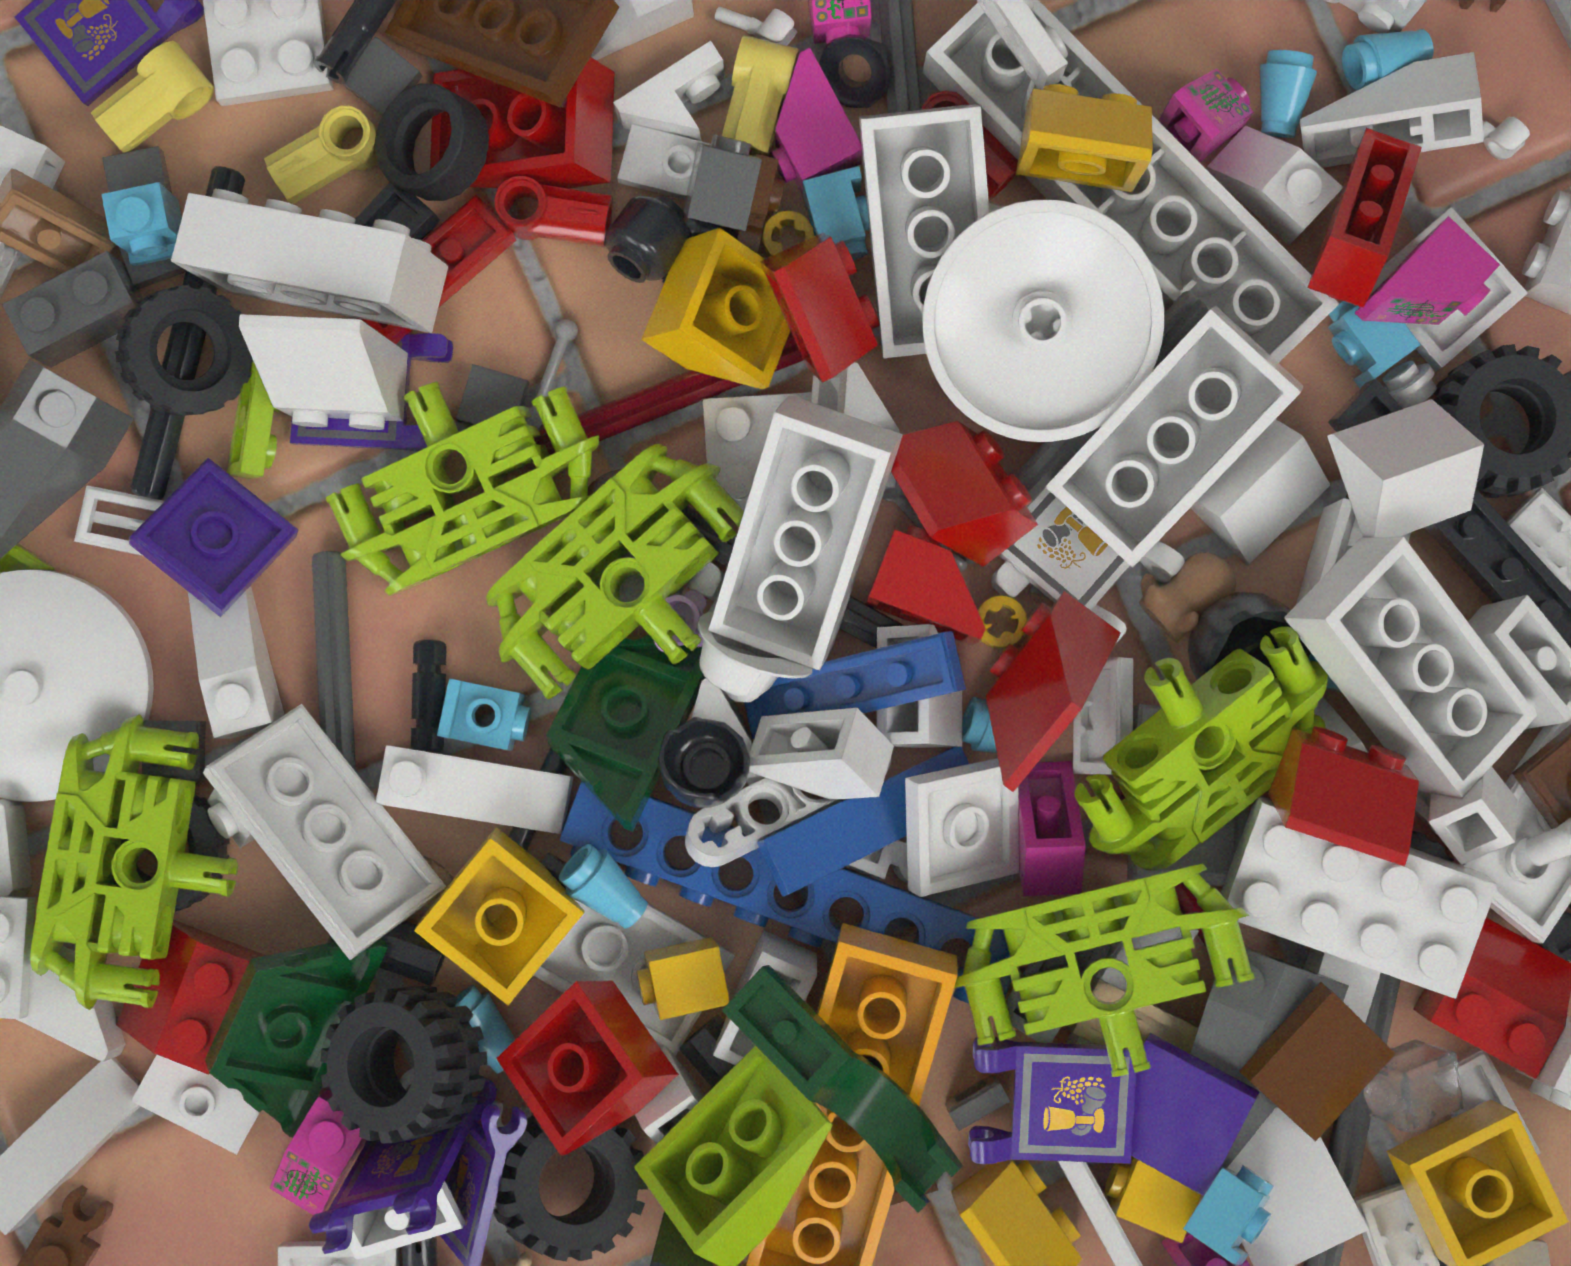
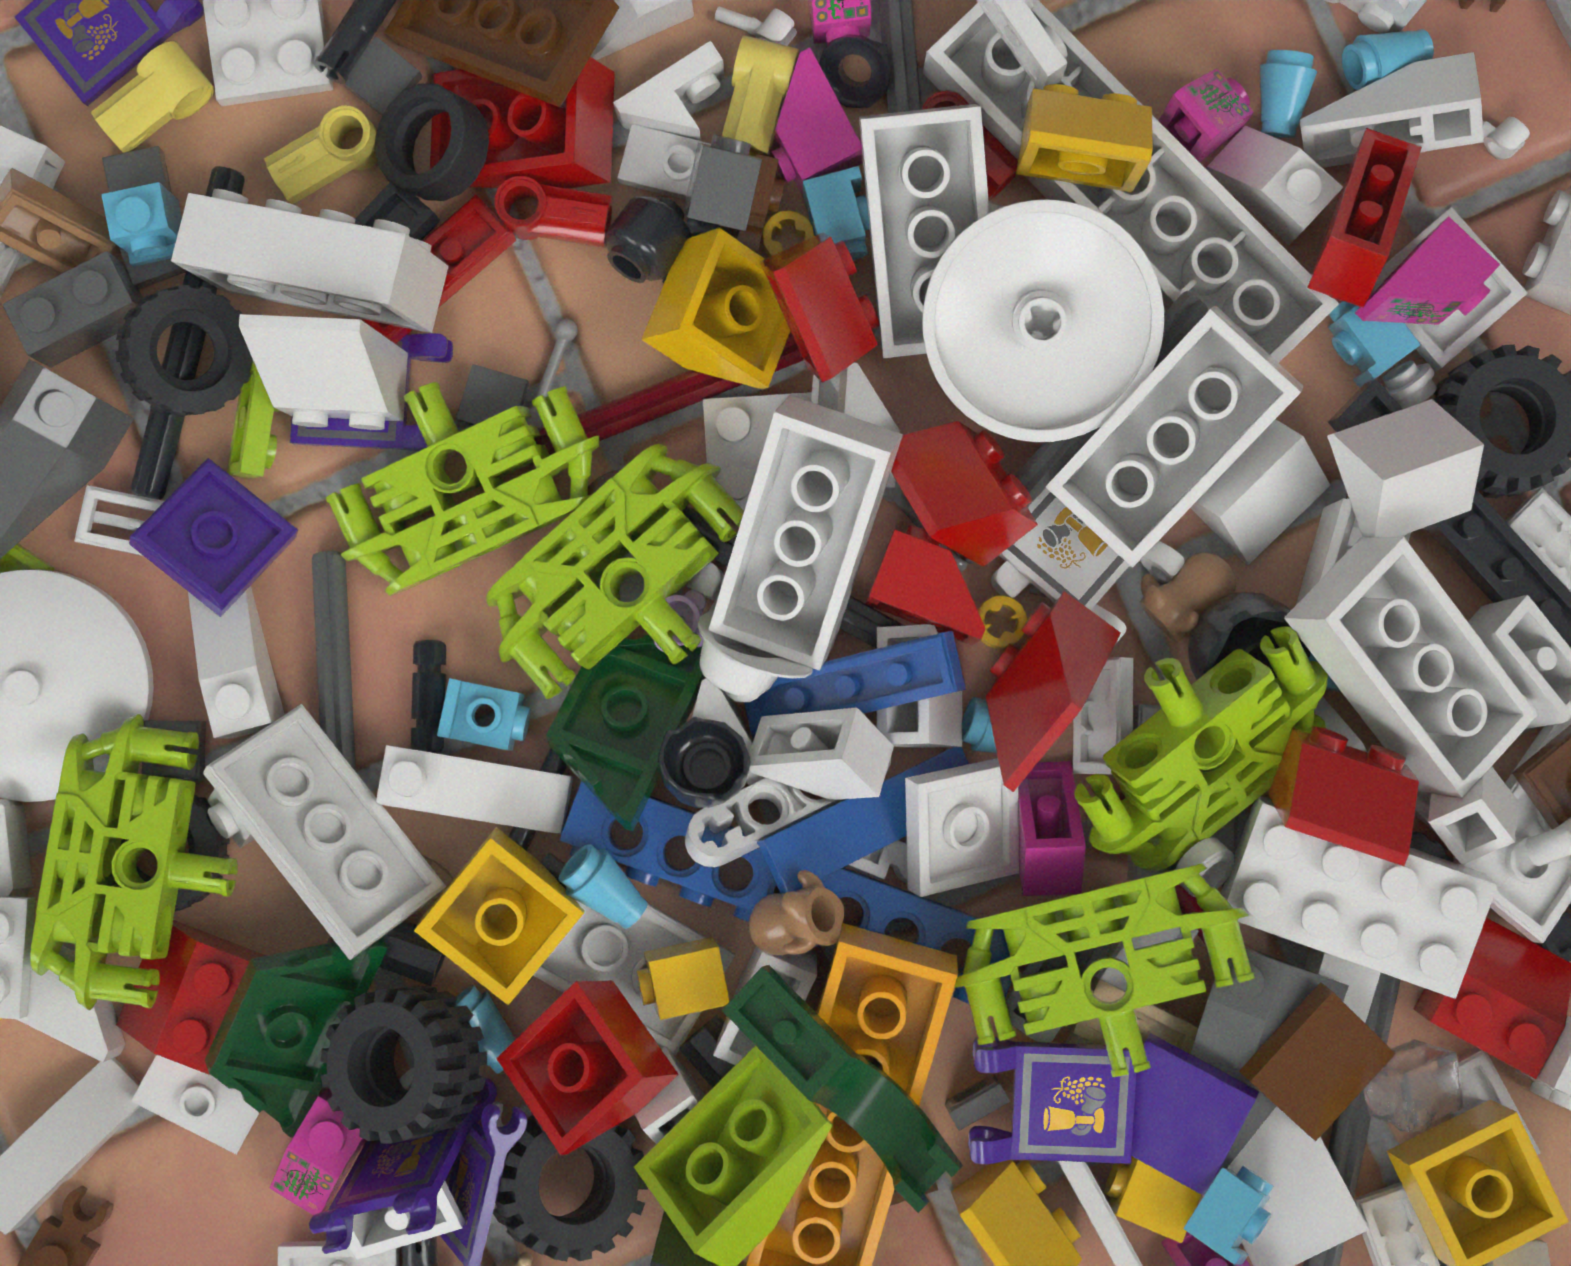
none -> medium nougat animal [749,870,844,955]
none -> white tile [1176,838,1234,897]

